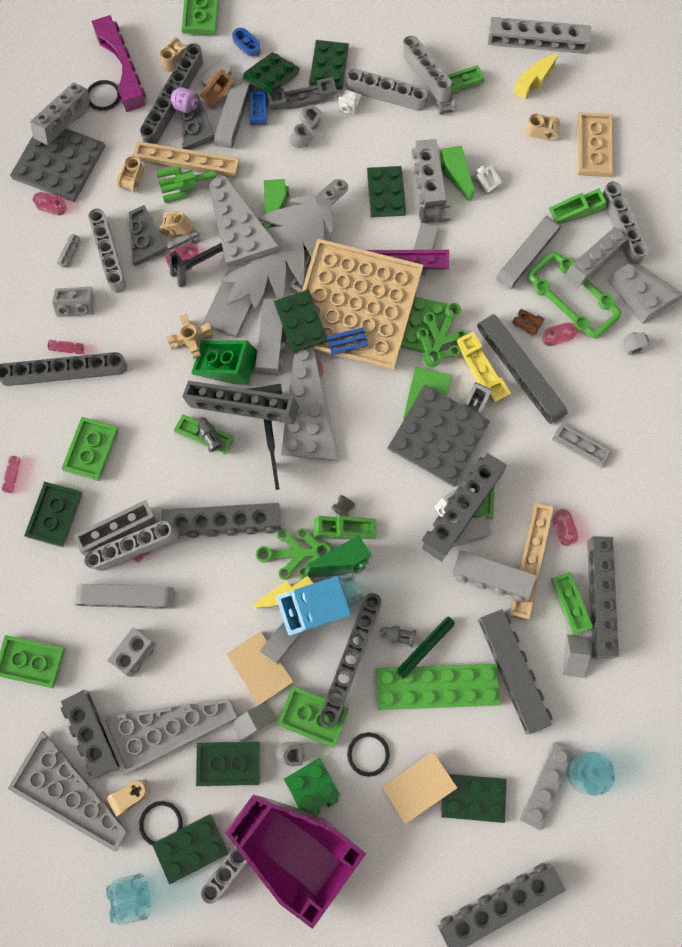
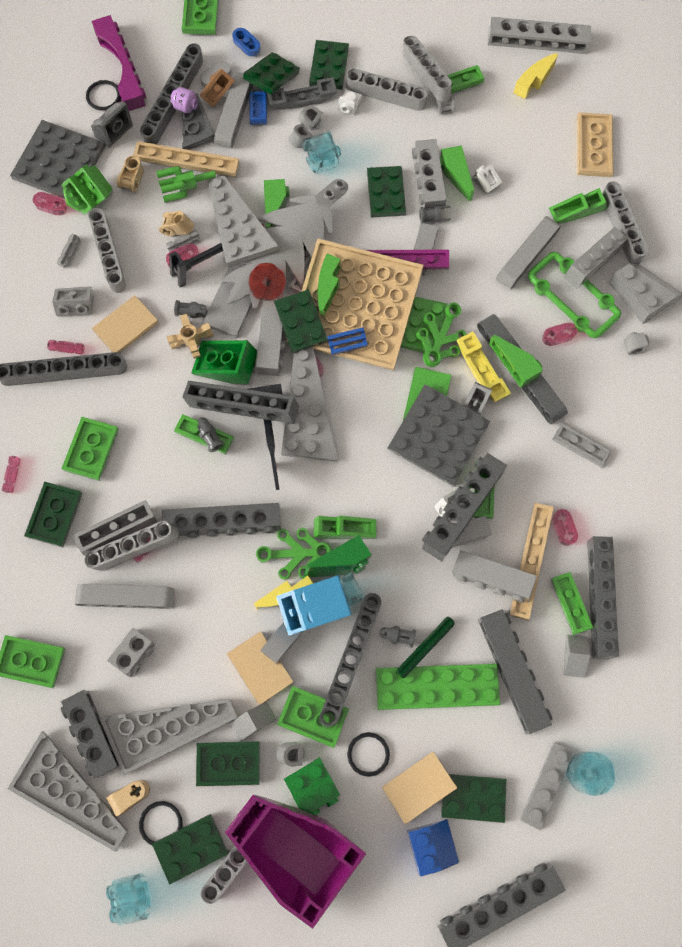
light grey brick [30,82,90,145] -> none
dark grey wing [128,205,167,266] -> none
tan piece [160,37,188,72] -> none
clear smoke wheel [331,495,356,516] -> none
reddish brown piece [512,309,545,336] -> none
tan piece [525,113,560,141] -> none
none -> bright green piece [62,164,113,215]
none -> dark grey slope [91,102,133,148]
none -> tan tile [92,295,159,353]
none -> dark grey piece [174,300,208,318]
none -> clear red plate [248,263,286,301]
none -> clear light blue brick [303,132,341,174]
none -> bright green slope [318,253,341,317]
none -> blue slope [407,819,459,877]
none -> bright green slope [489,335,543,388]

